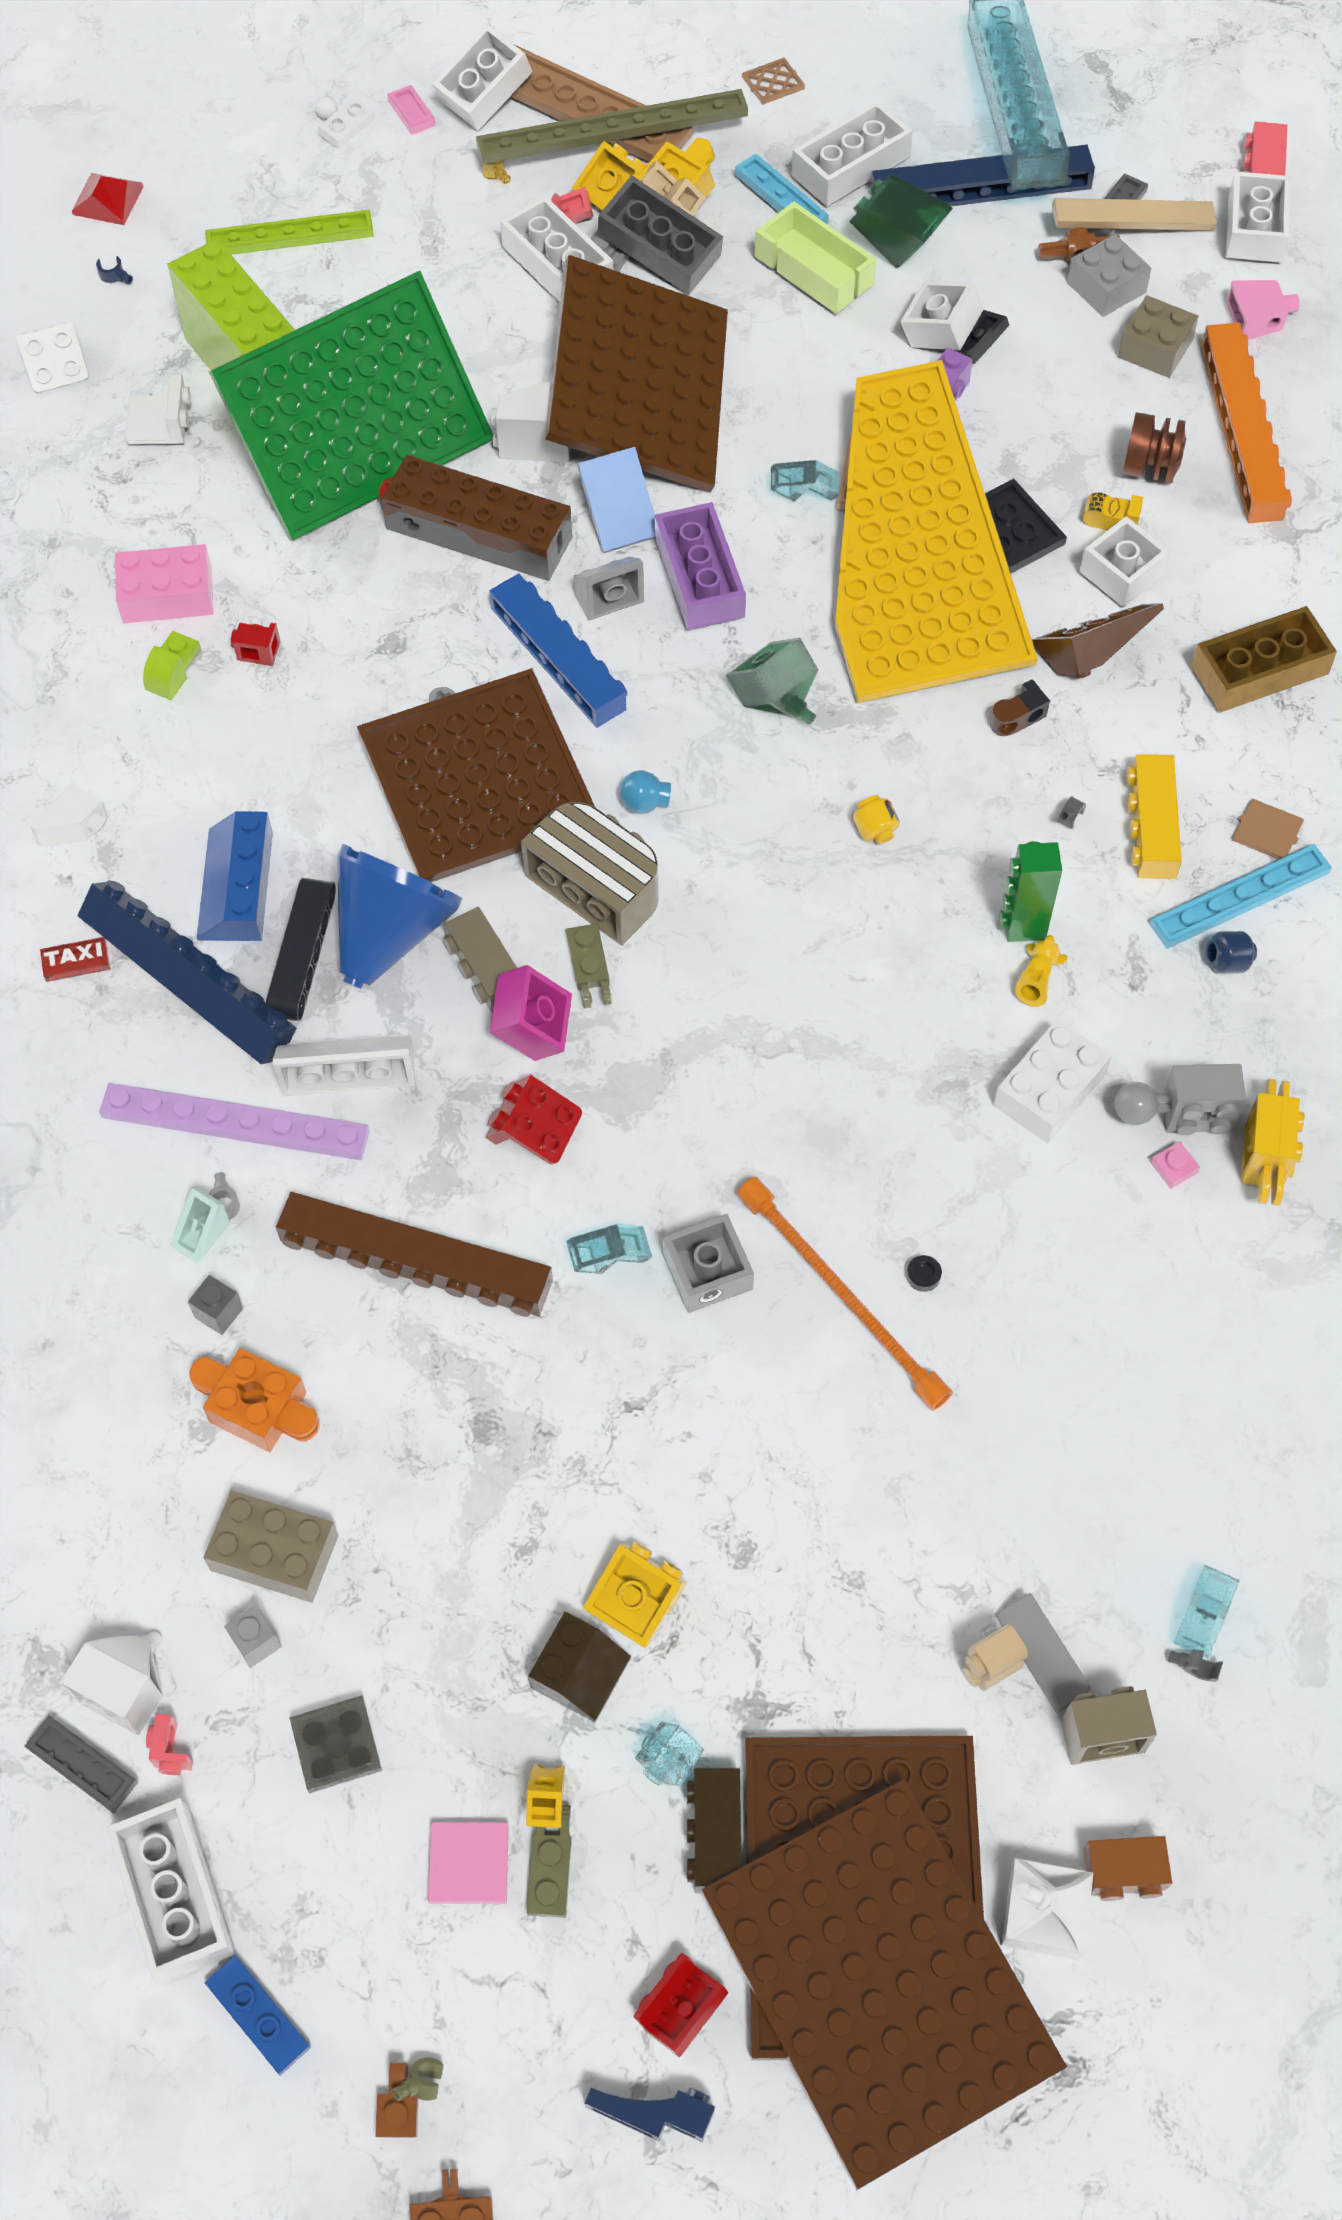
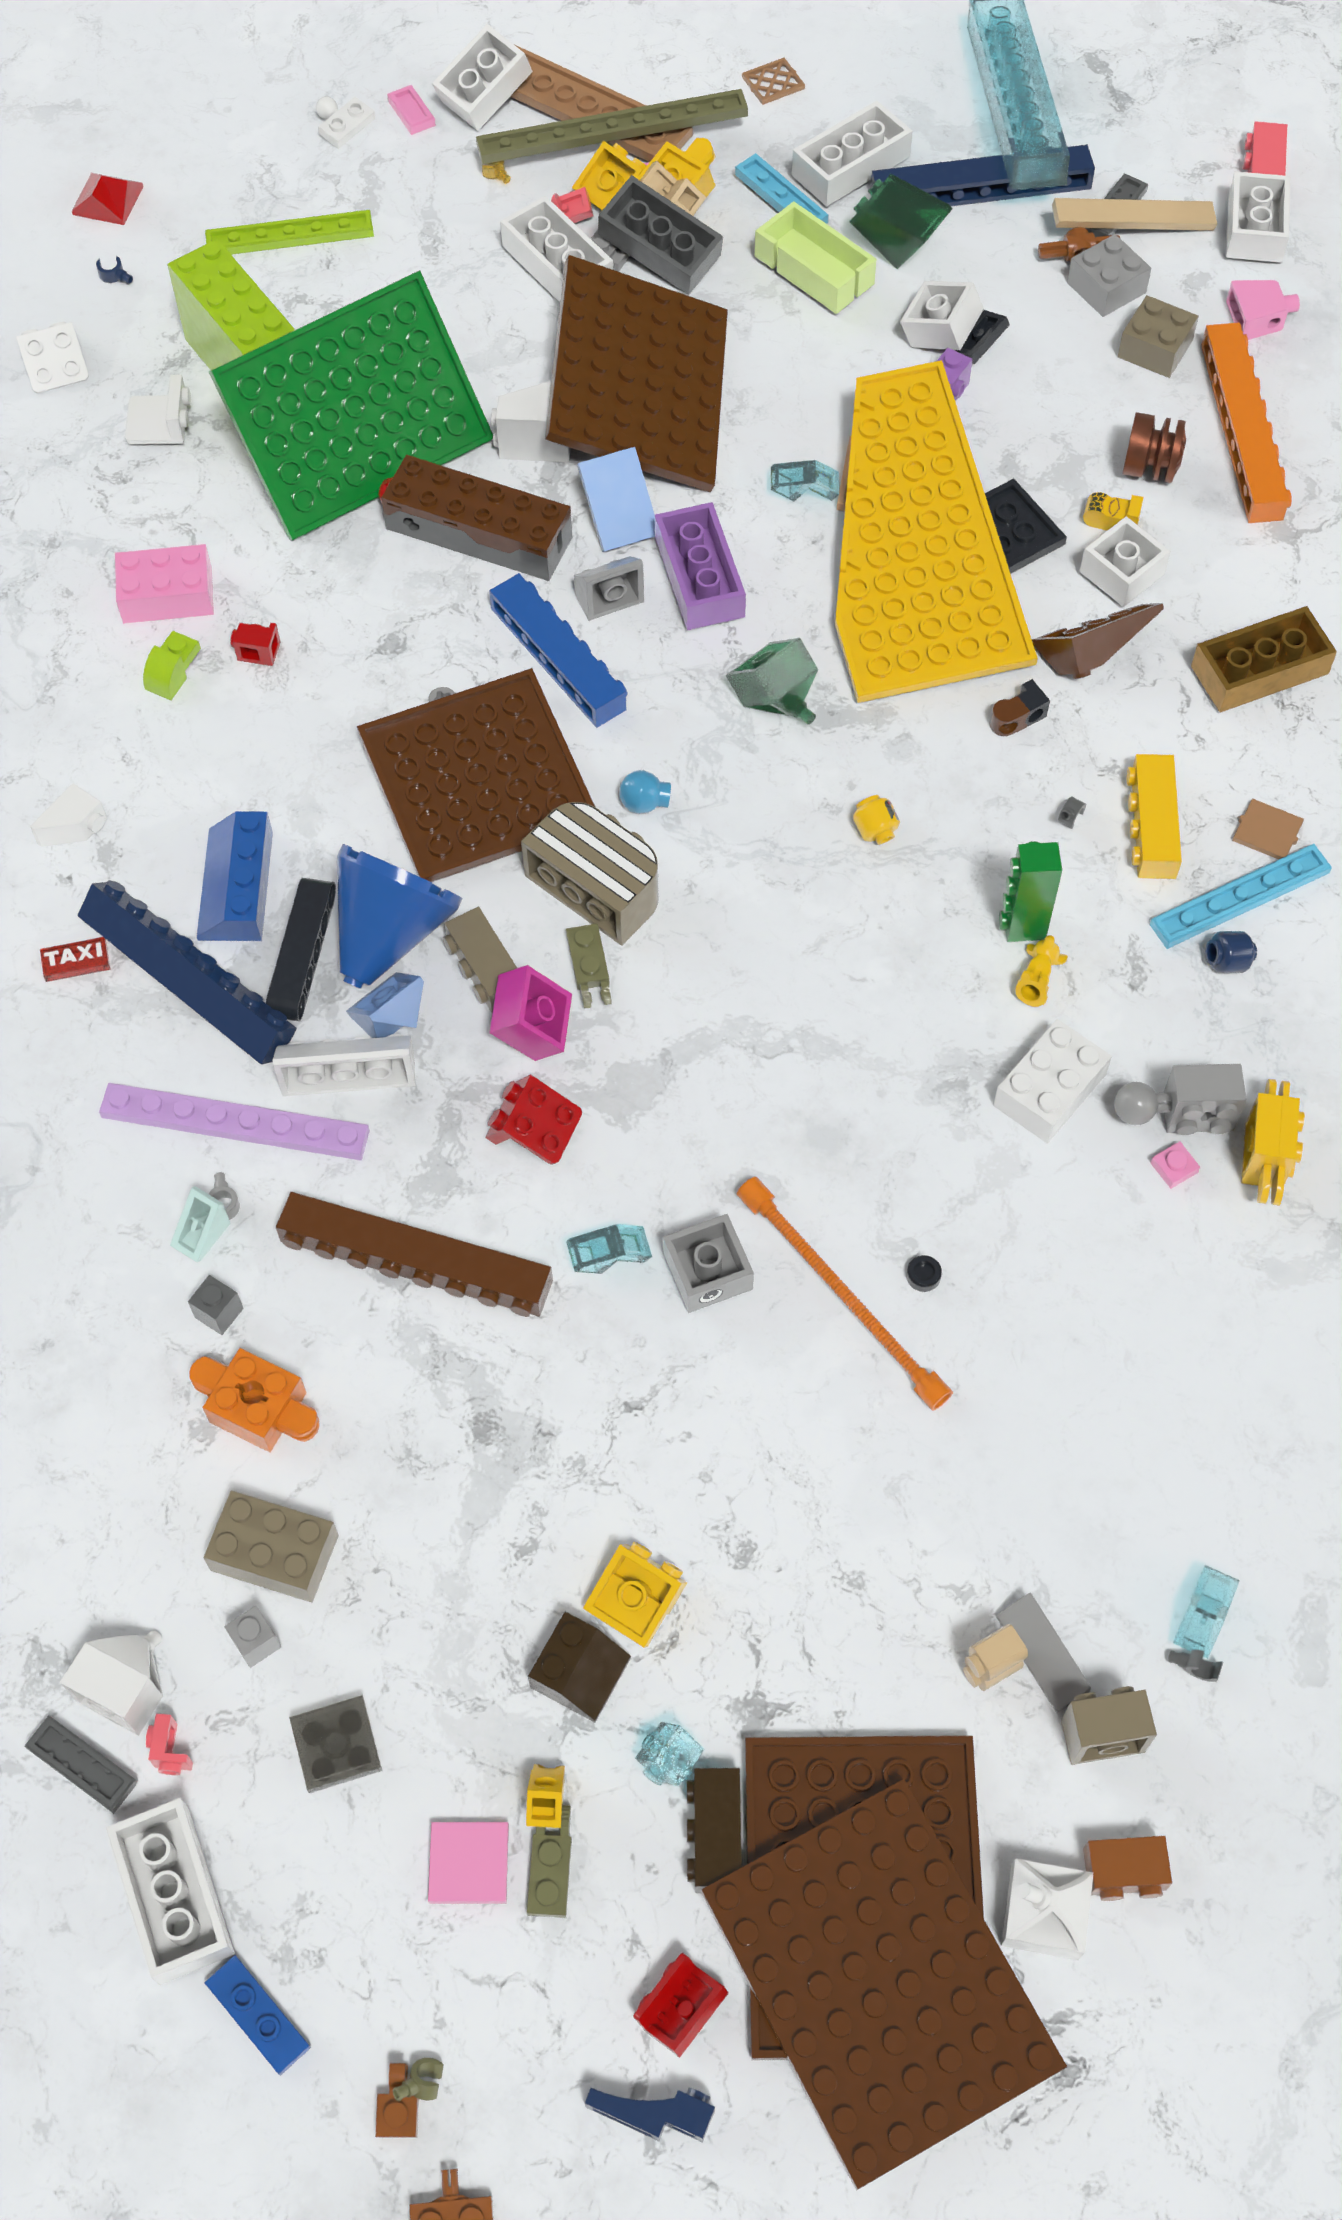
none -> medium blue slope [346,972,424,1038]

